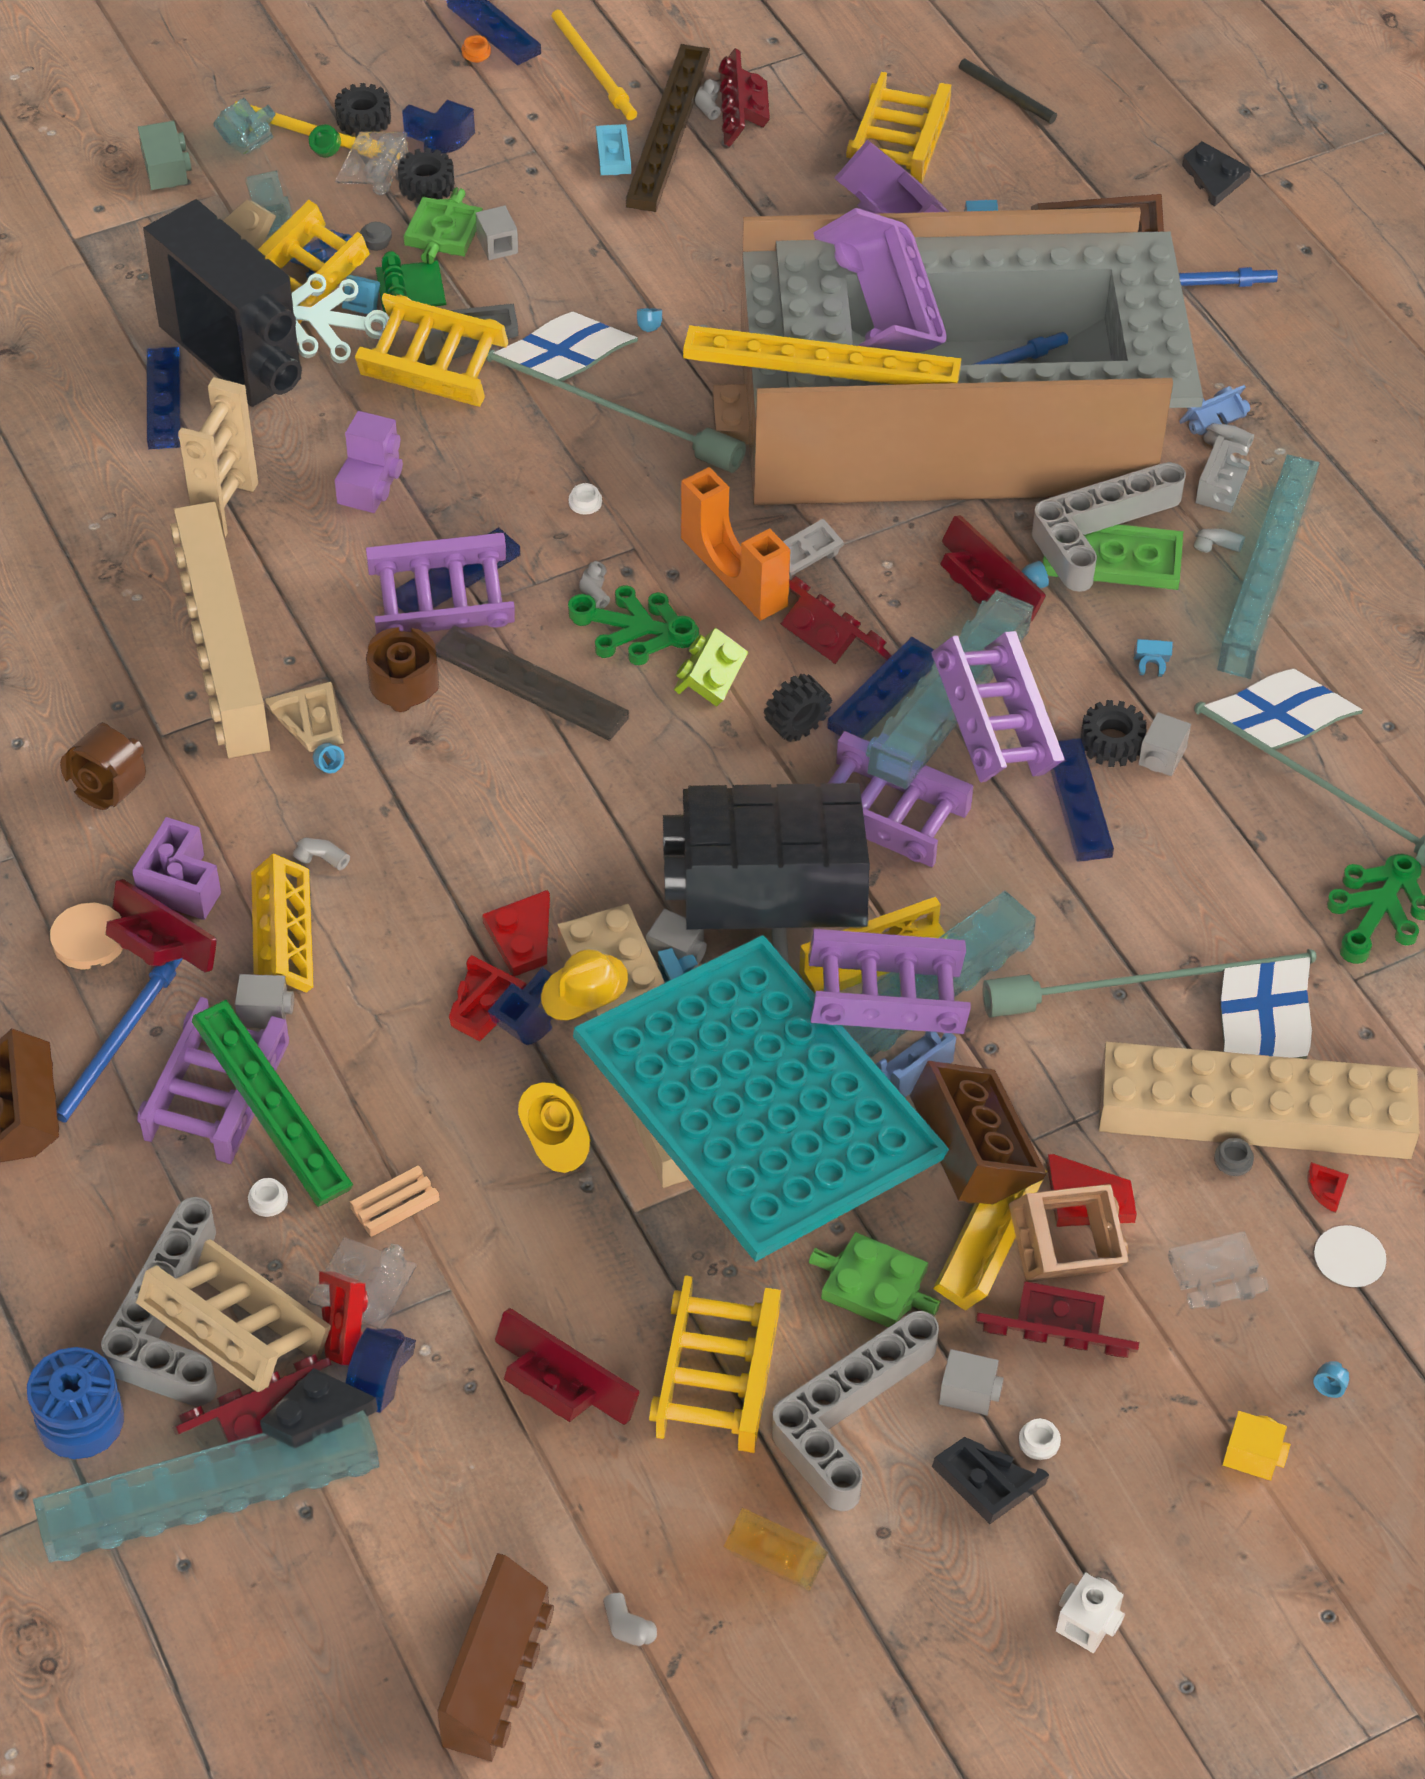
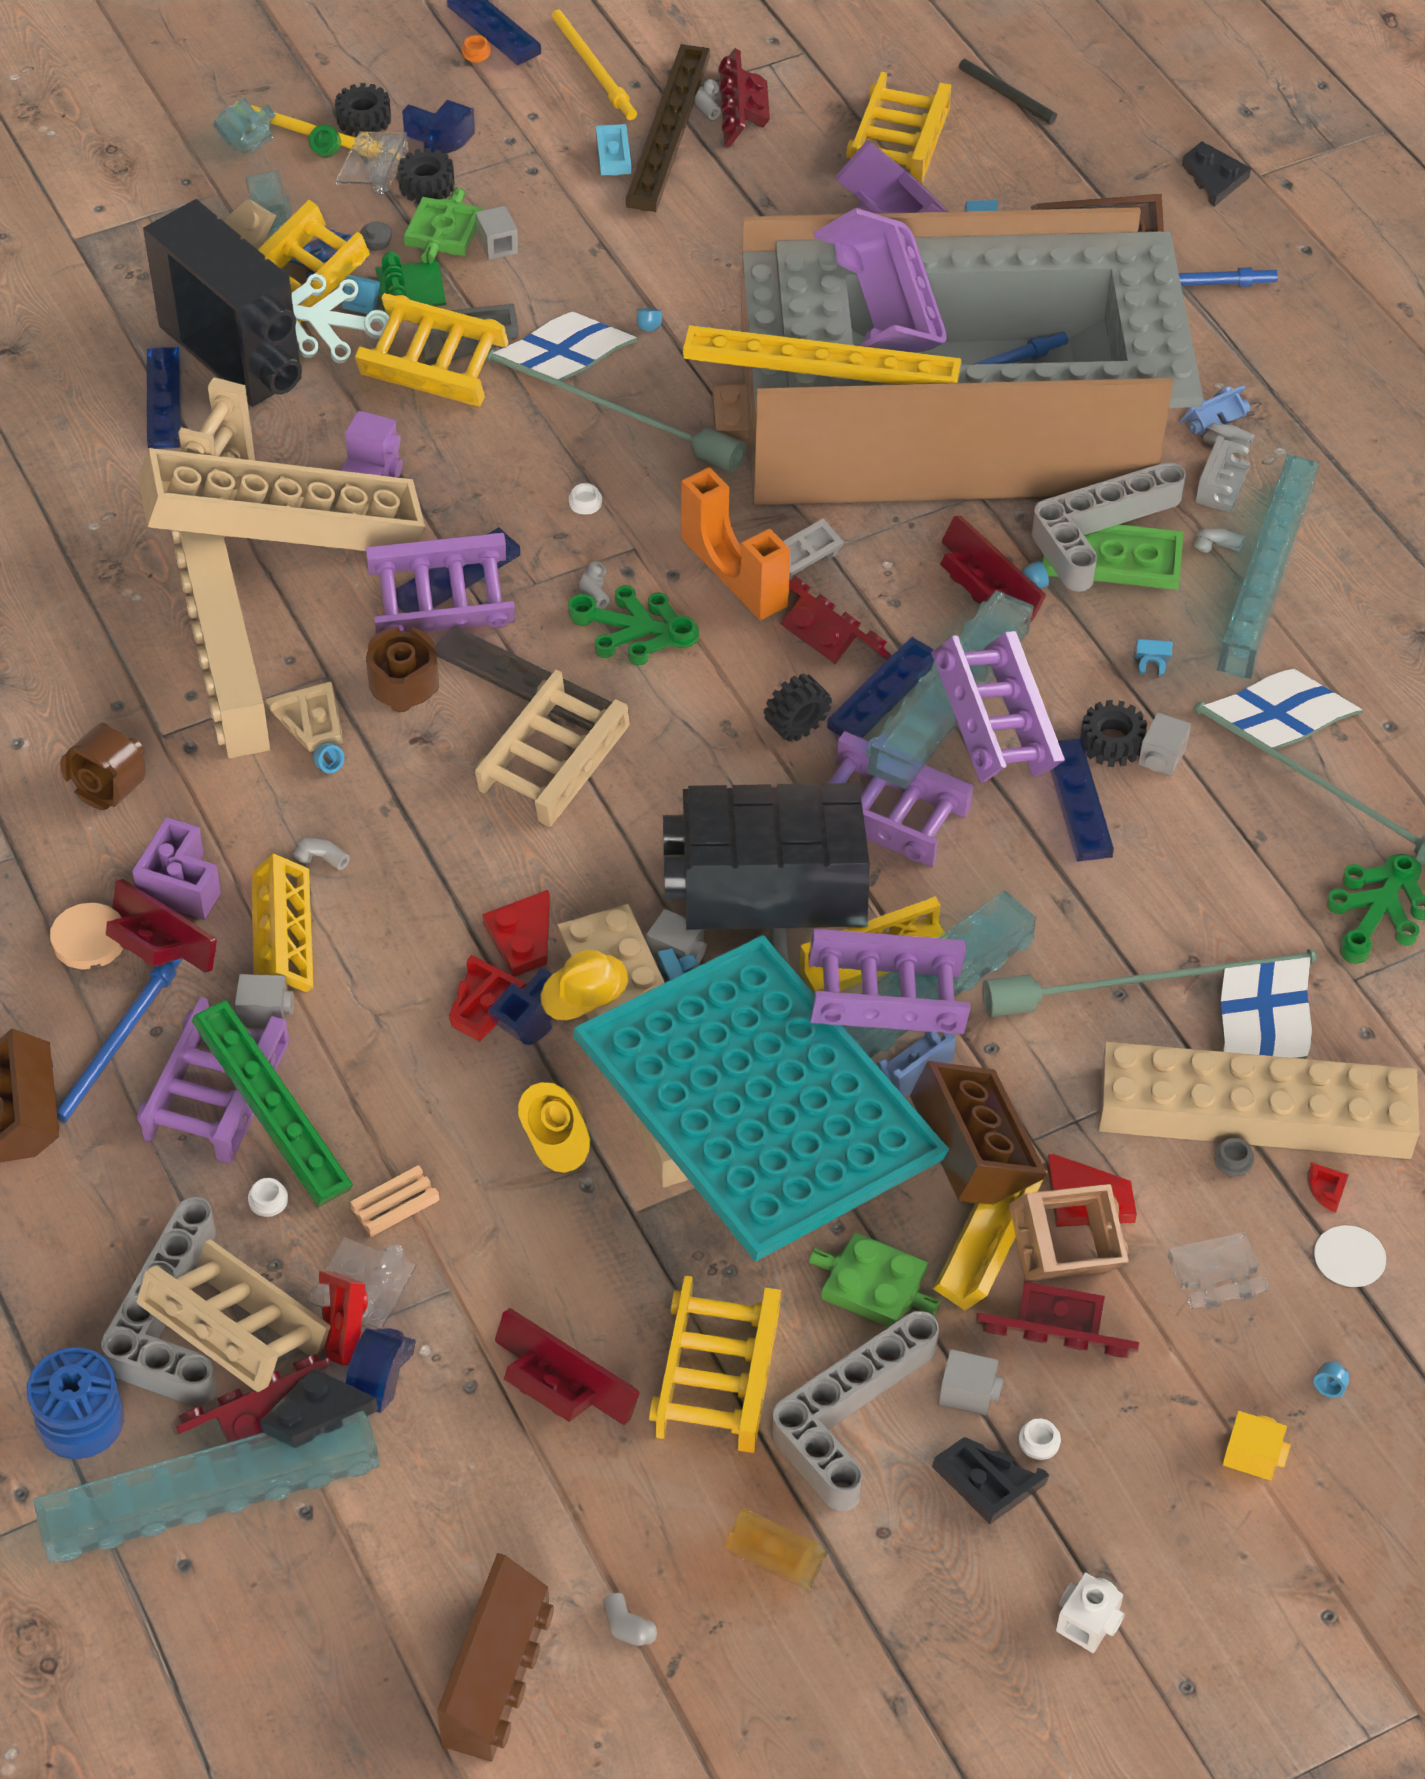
sand green brick [138,121,192,190] -> none
lime bracket [674,628,748,707] -> none
none -> tan brick [138,448,425,551]
none -> tan fence [475,670,630,827]

